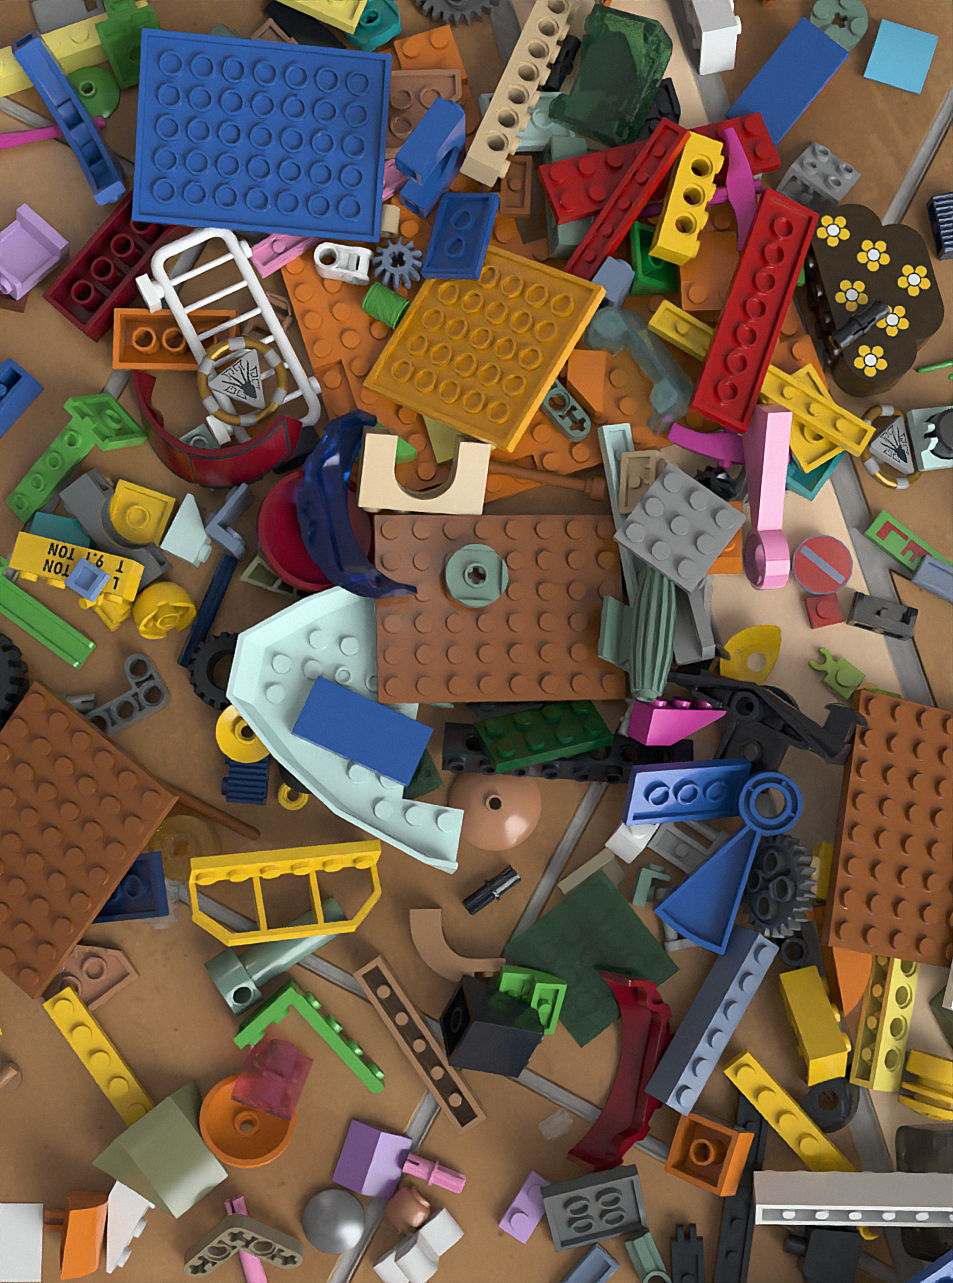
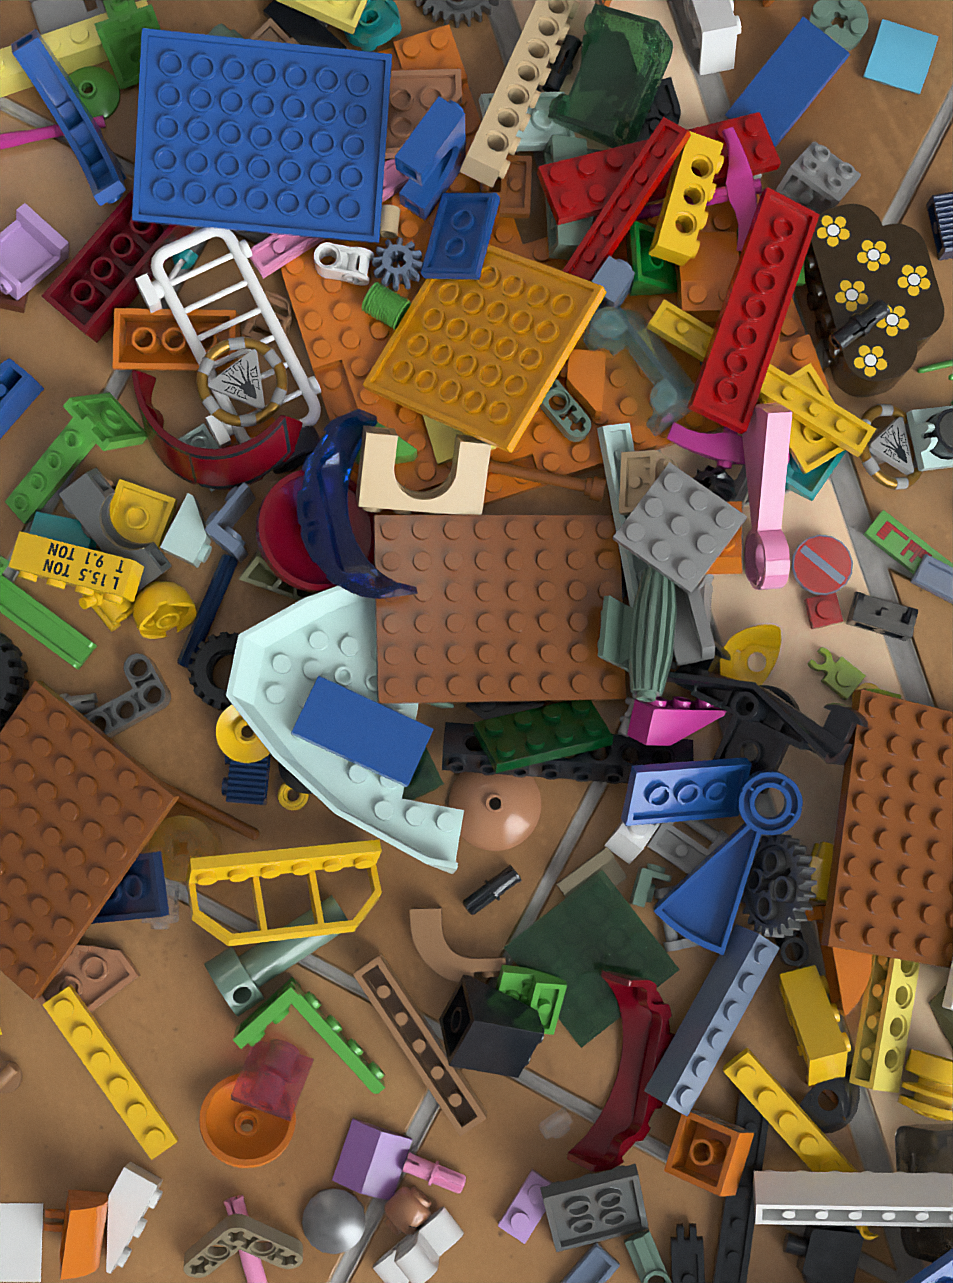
medium blue plate [64,557,111,602] -> none
olive wedge [92,1080,228,1219] -> none
sand green plate [444,544,508,608] -> none
none -> teal hinge [160,248,199,300]

